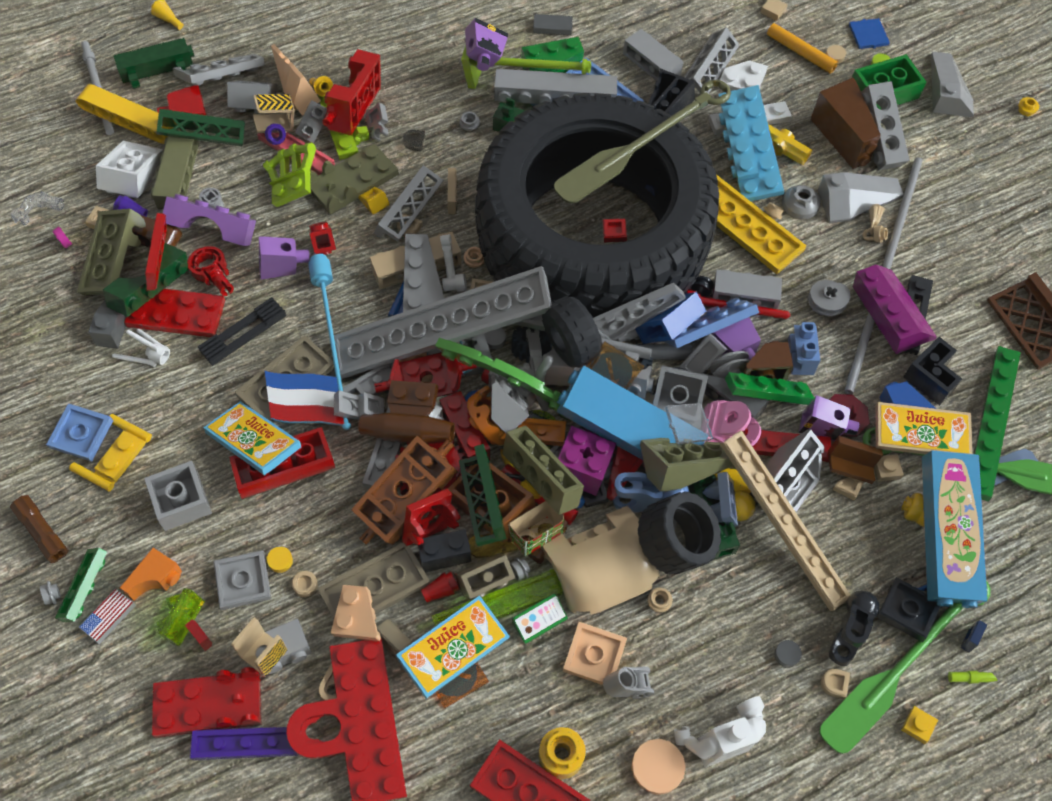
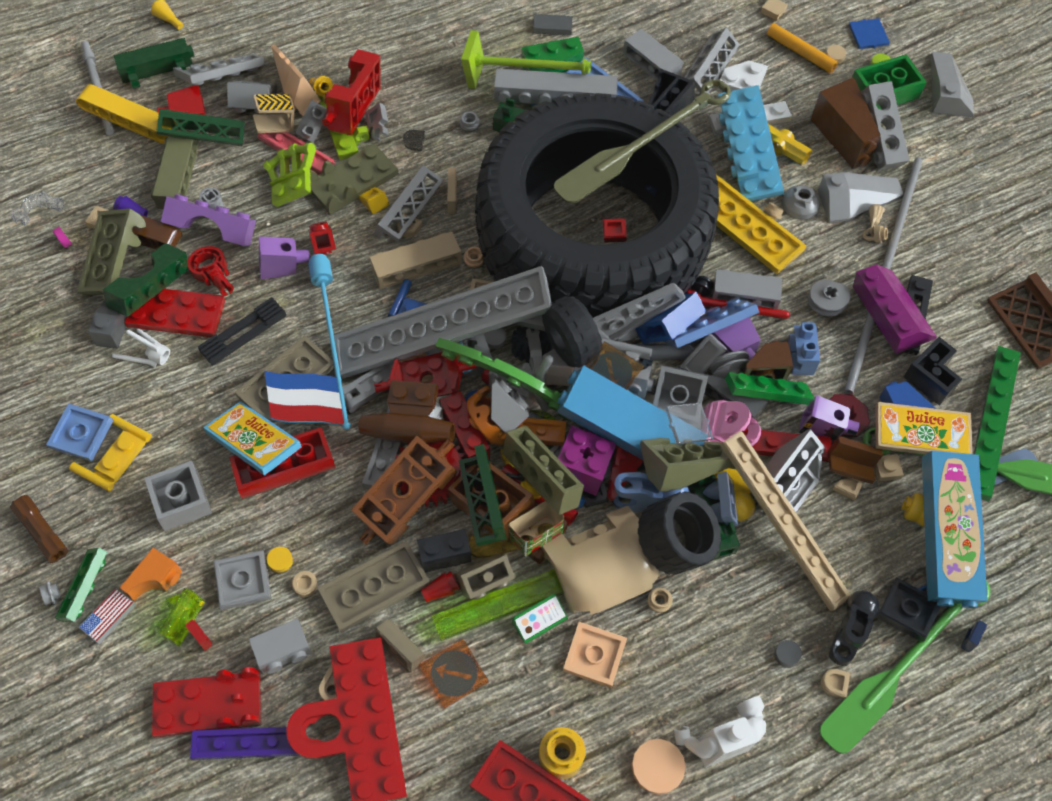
white slope [96,141,163,198] -> none
red tile [145,213,167,290] -> none
tan piece [231,617,288,677] -> none
dark purple plate [265,123,286,145] -> none
light nougat wing [331,585,381,641] -> none
light grey slope [334,390,384,420] -> none
tile [395,595,510,699] -> none
red piece [402,489,460,546] -> none
light grey wing [403,234,444,312] -> none
white brick [440,234,467,292] -> none
medium lavender torso [465,18,508,71] -> none
light grey plate [510,557,530,581] -> none
light grey piece [603,667,655,699] -> none
yellow plate [901,706,938,744] -> none
lime piece [948,671,998,684] -> none
yellow plate [1018,97,1039,116] -> none

